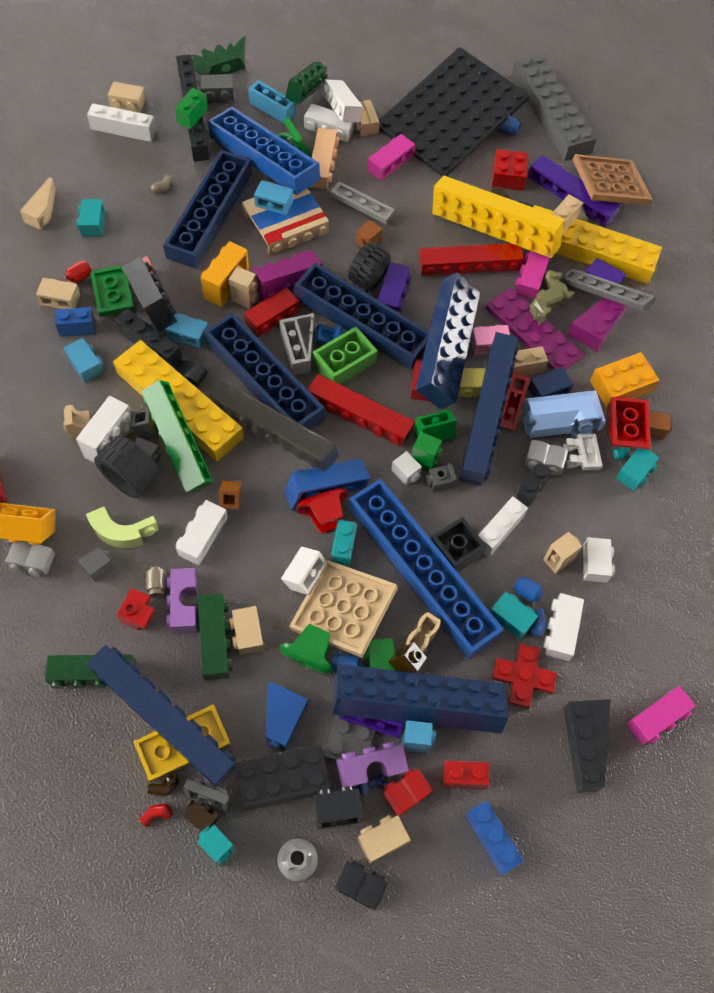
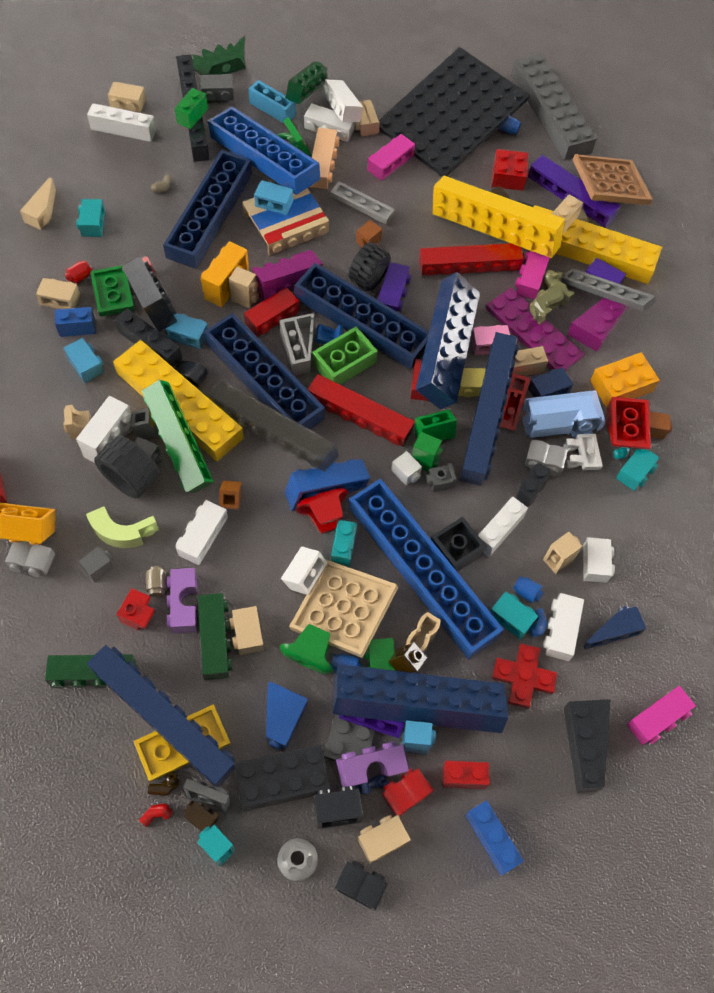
none -> dark blue slope [584,606,646,650]

